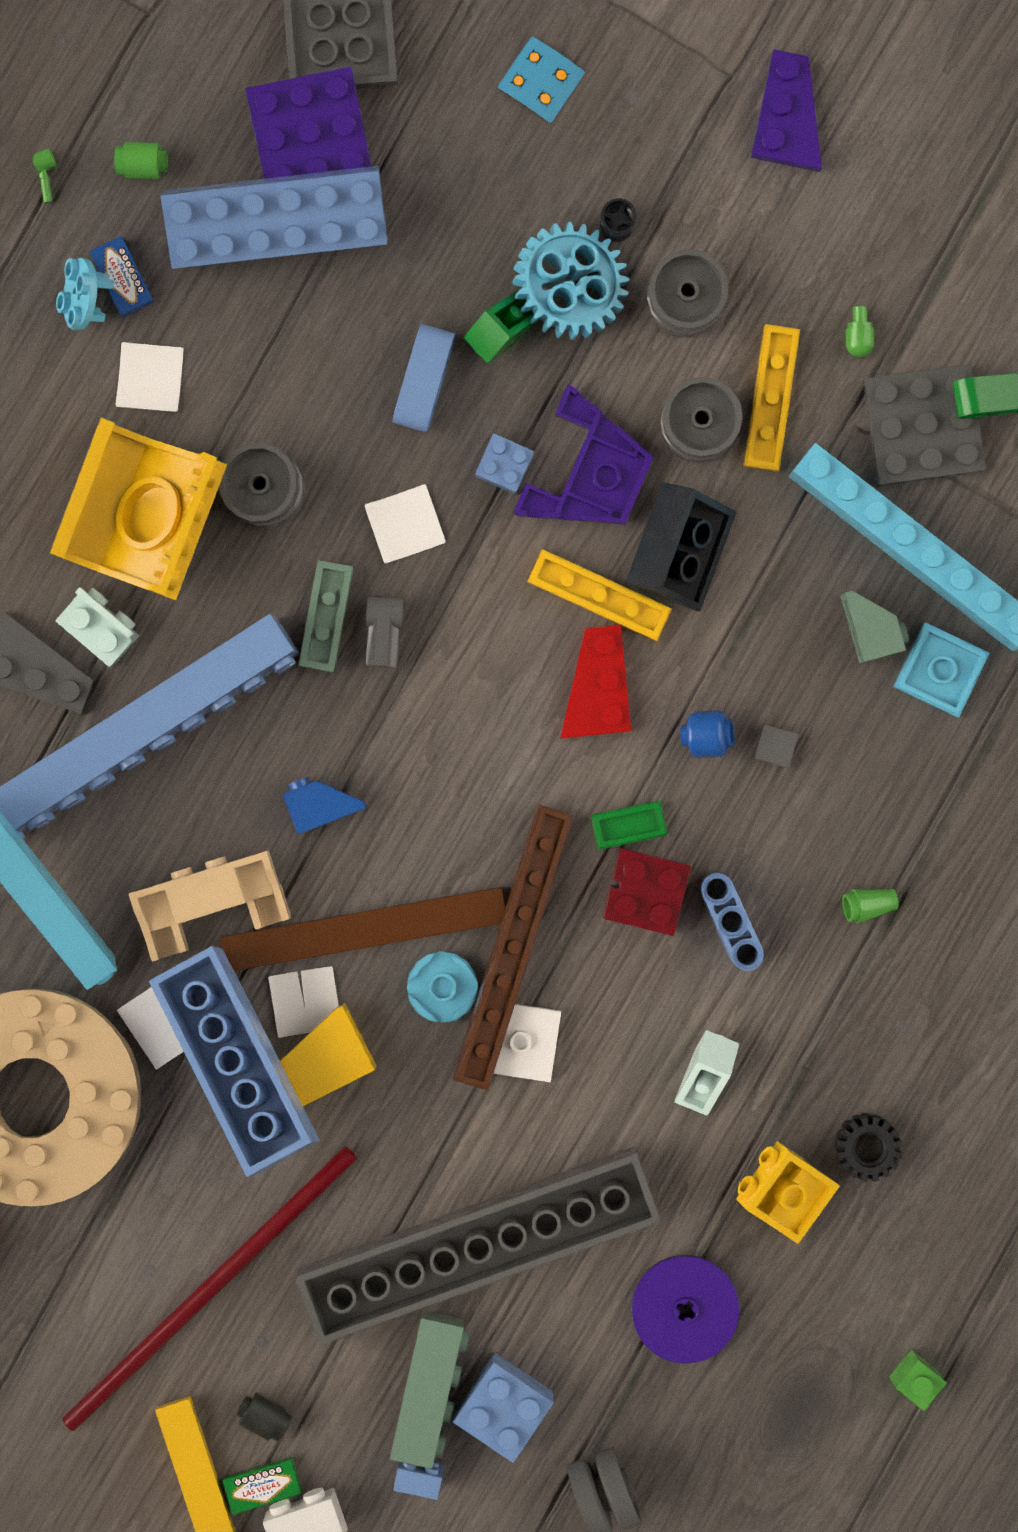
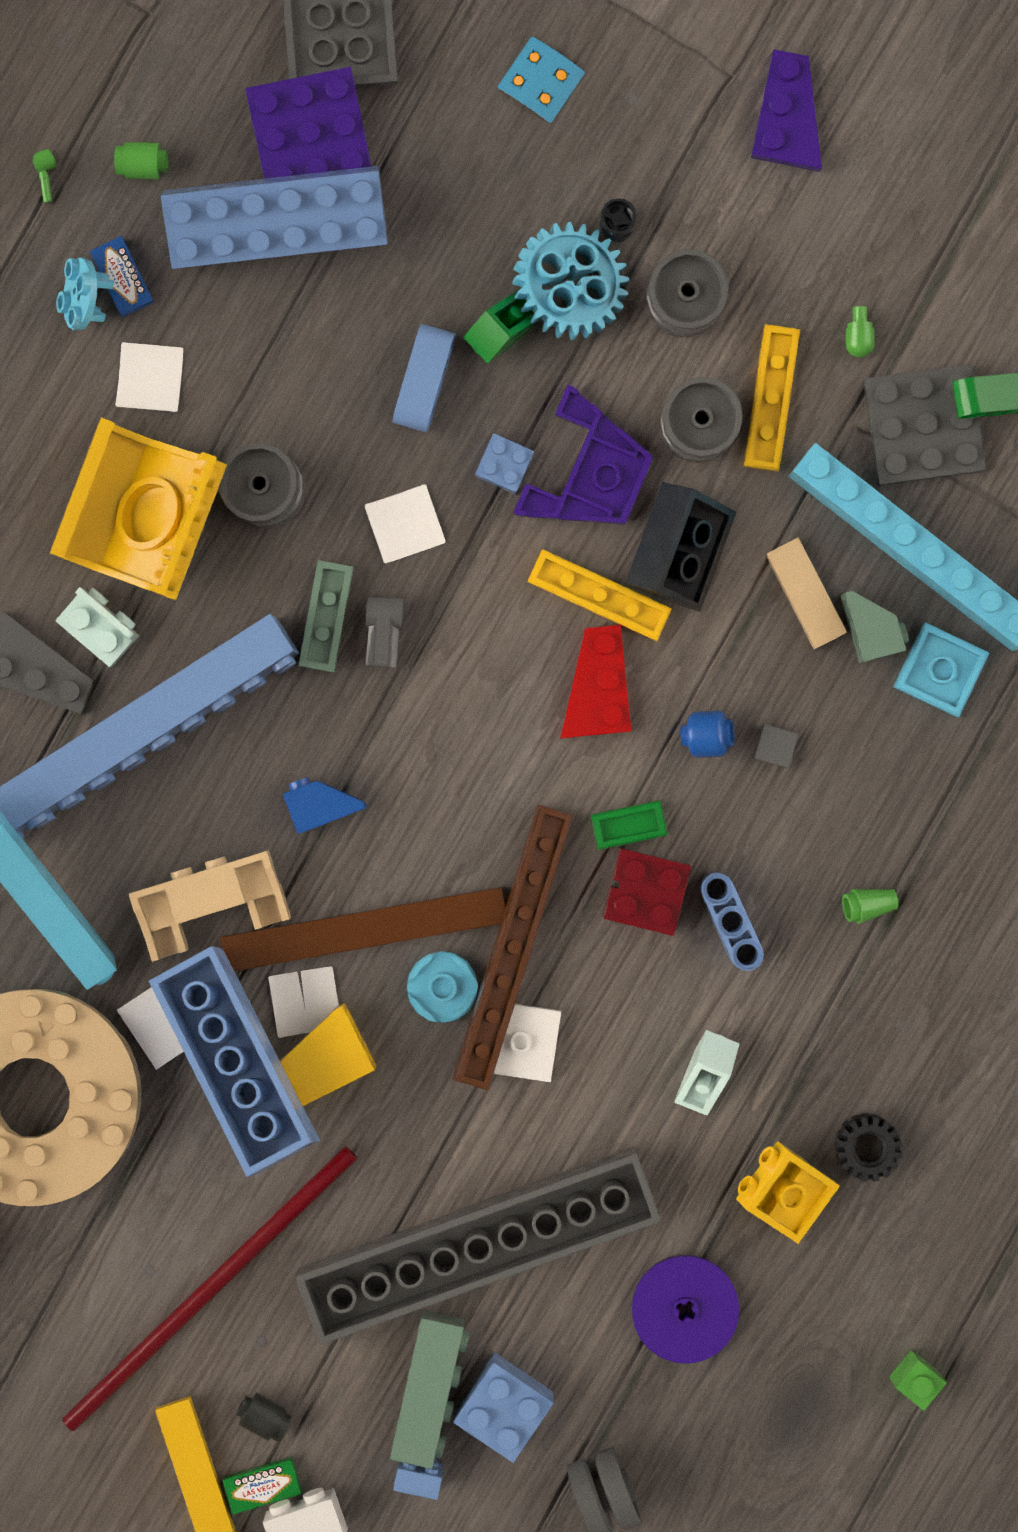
none -> tan tile [765,537,847,649]

